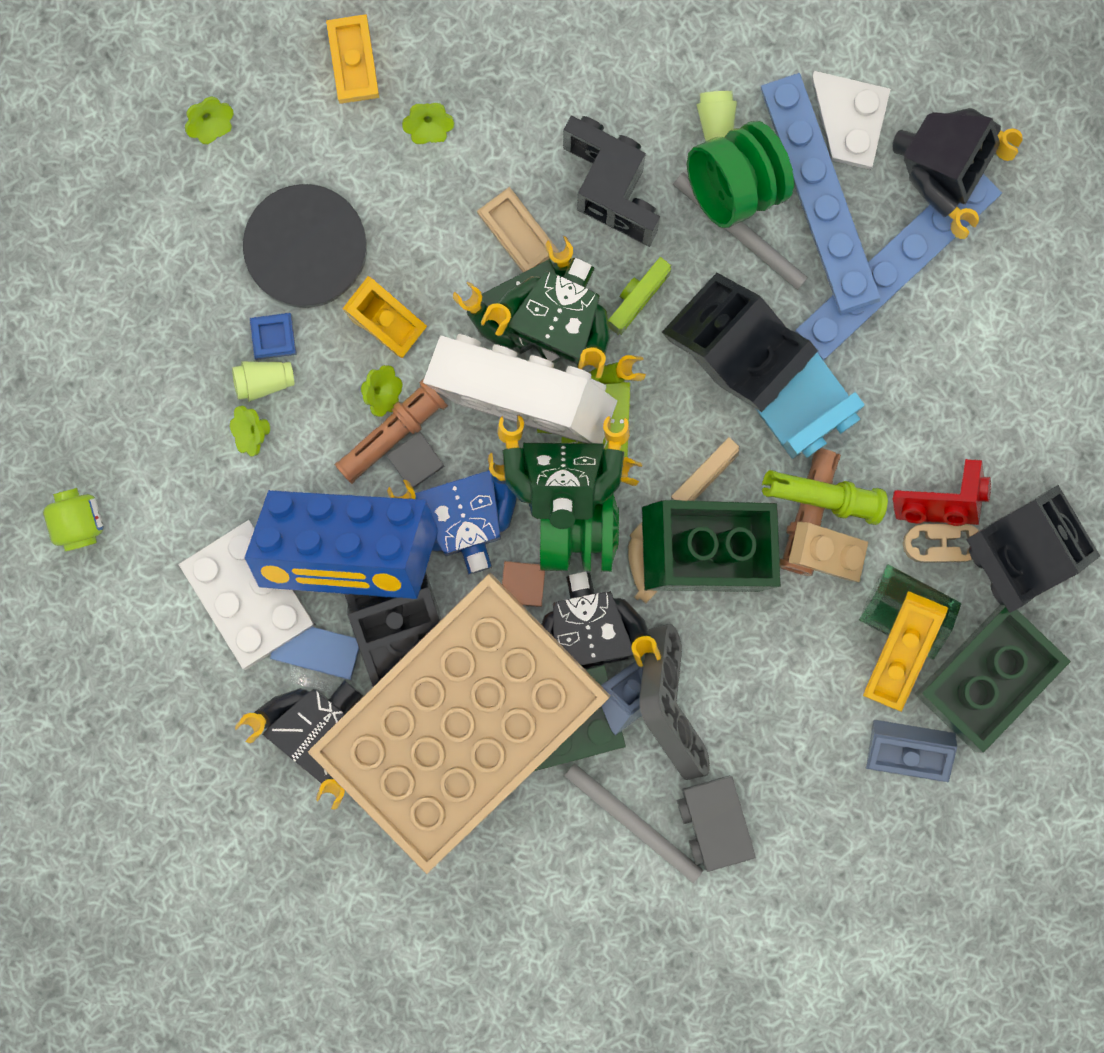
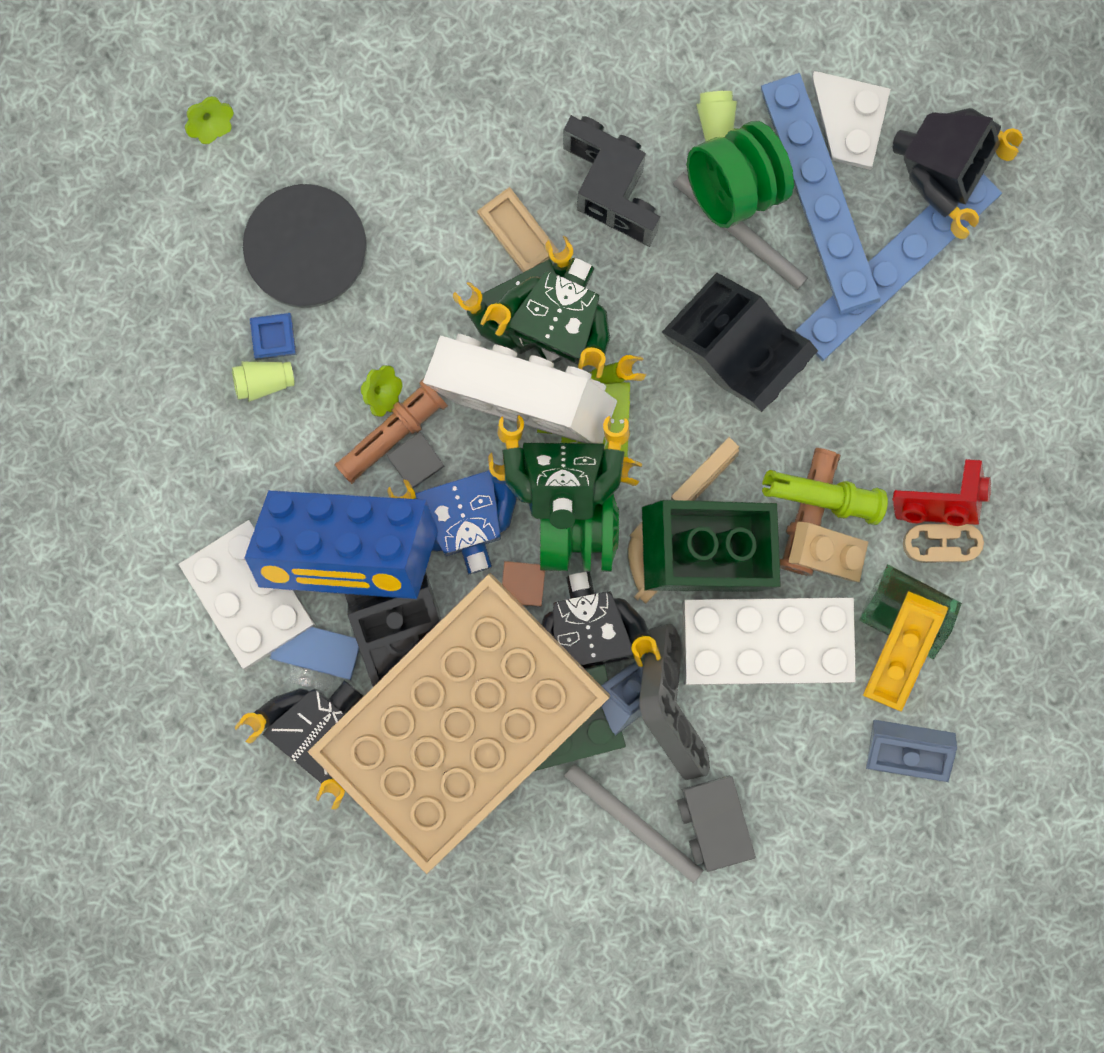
lime head [43,488,104,551] -> none
lime plant [230,405,270,457] -> none
yellow plate [326,14,380,104] -> none
yellow slope [342,276,427,358] -> none
lime plant [402,103,454,145] -> none
lime plate [608,257,672,335] -> none
medium azure bracket [755,353,865,459] -> none
dark green brick [915,604,1071,753] -> none
black bracket [966,485,1100,613] -> none
none -> white brick [682,598,856,685]

